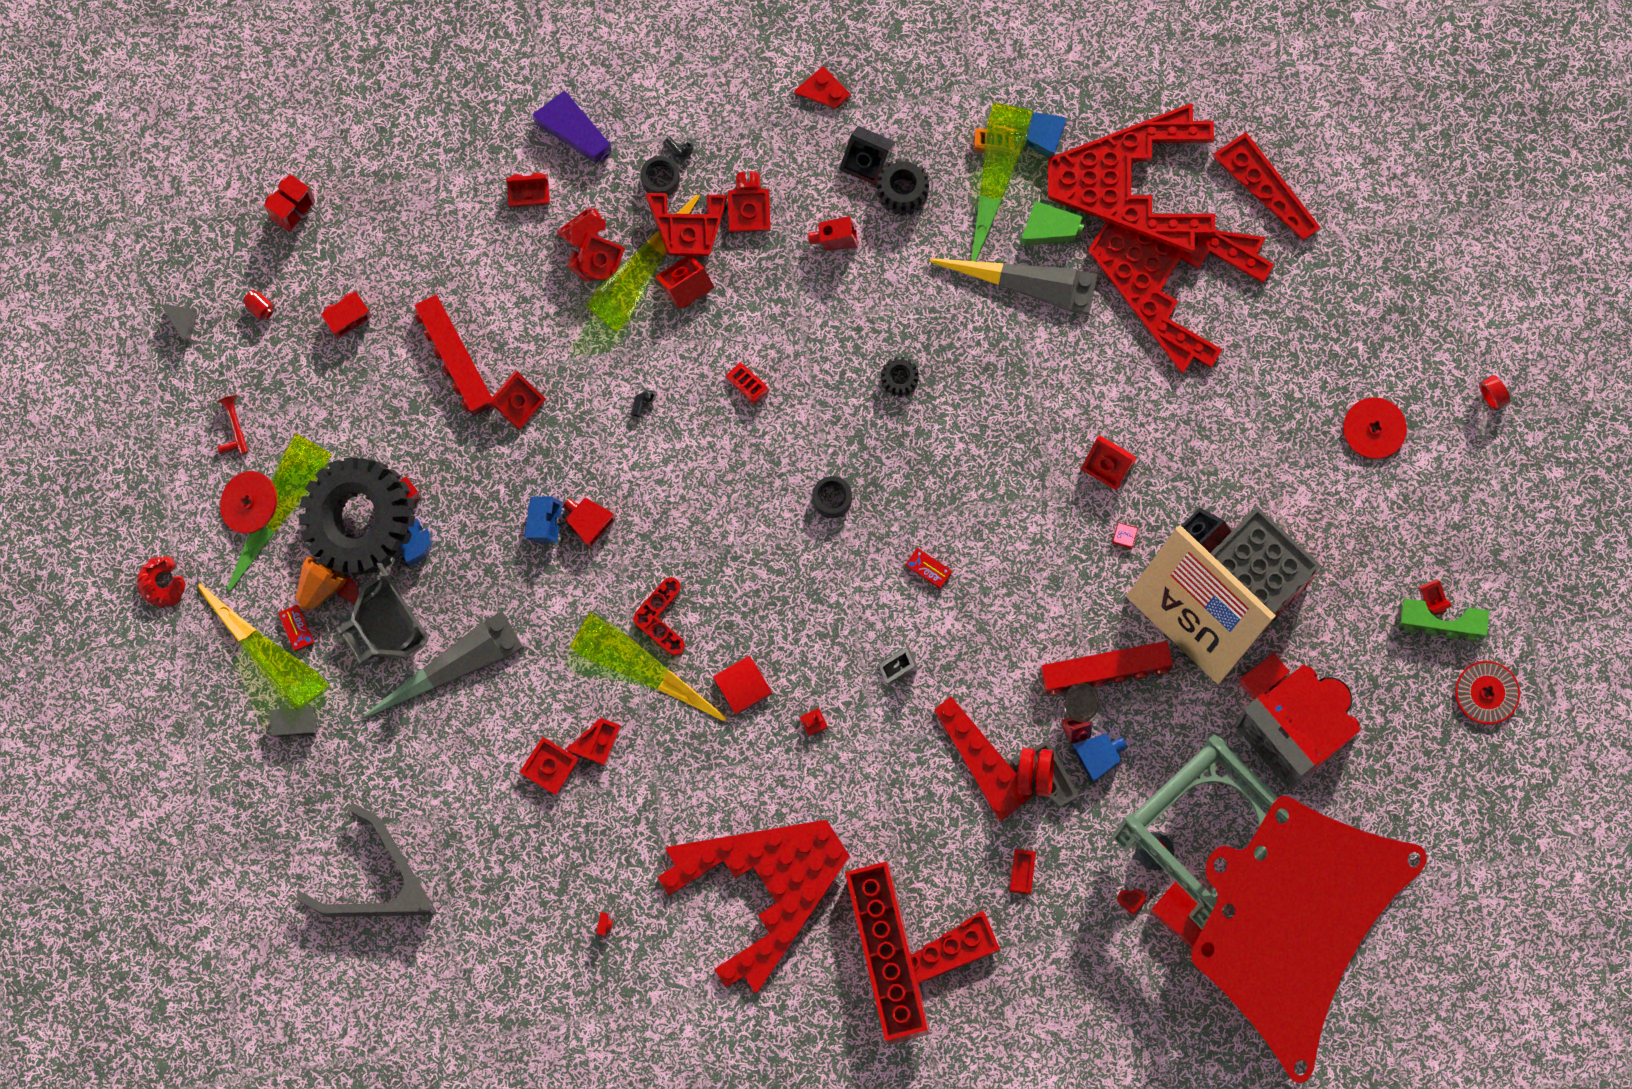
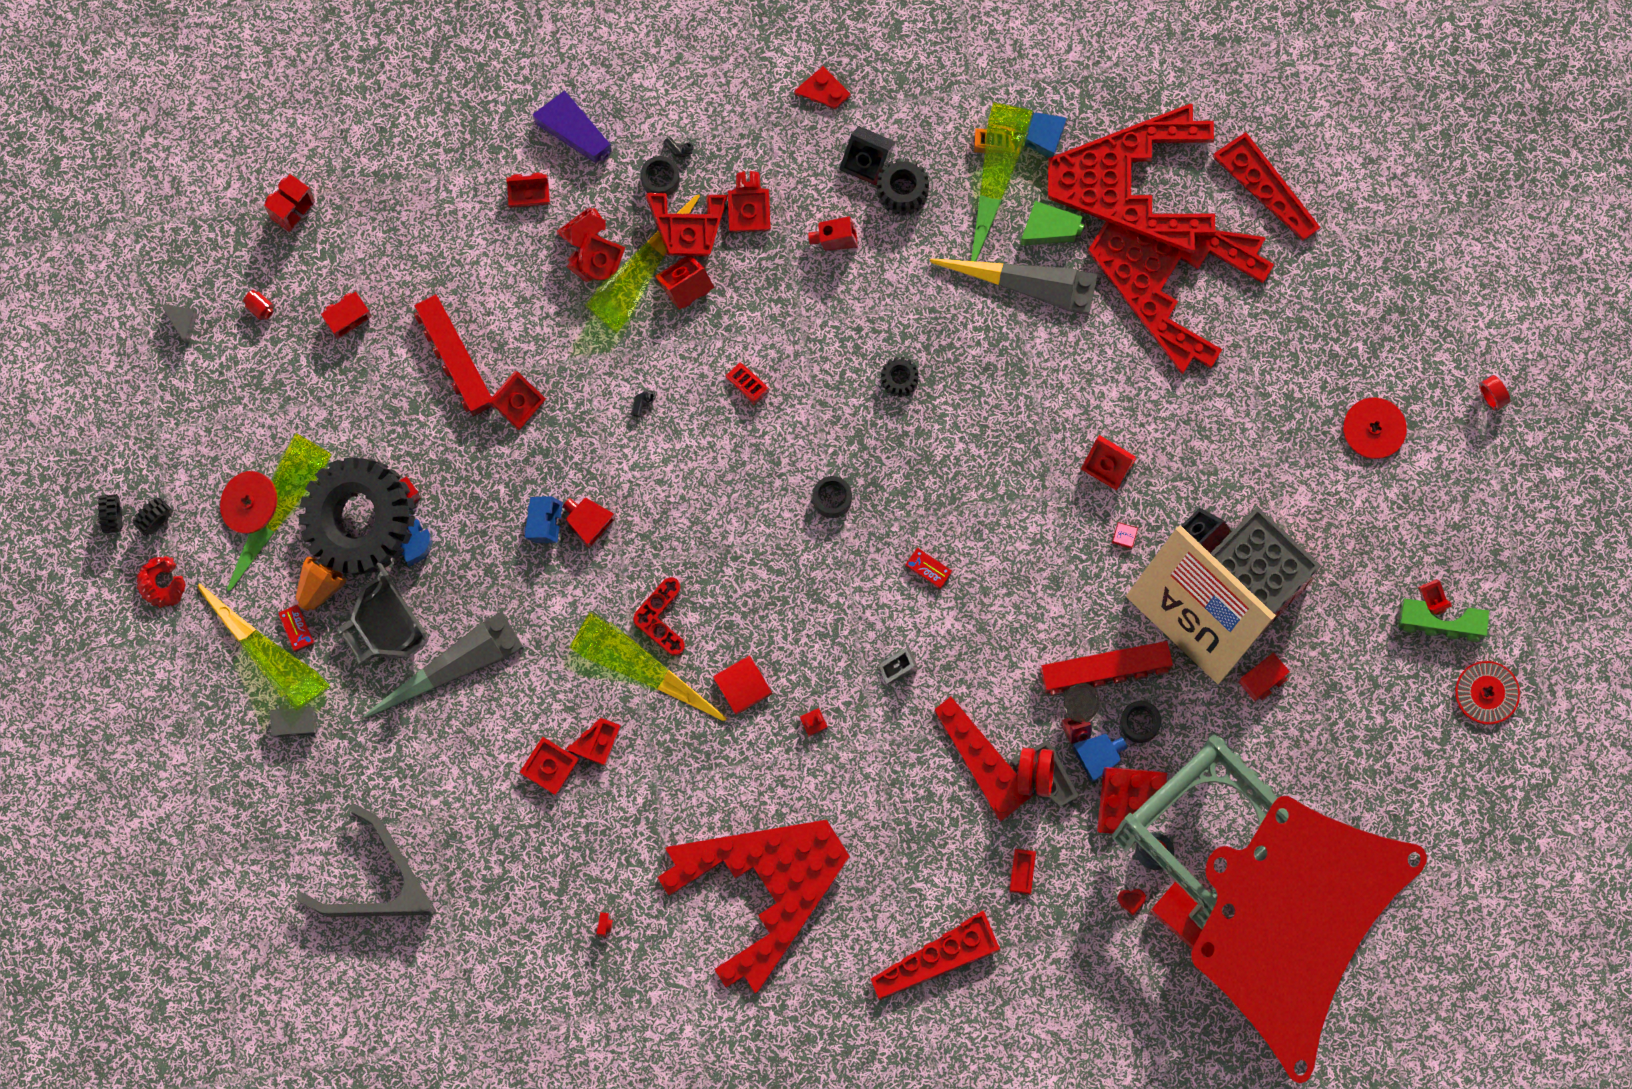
red piece [217,395,248,455] -> none
red tile [337,576,359,604] -> none
red brick [845,861,931,1045] -> none
red piece [1234,664,1361,791] -> none
none -> black tyre [98,494,123,534]
none -> black tyre [132,497,173,536]
none -> red plate [1097,767,1168,834]
none -> black tyre [1120,700,1162,743]

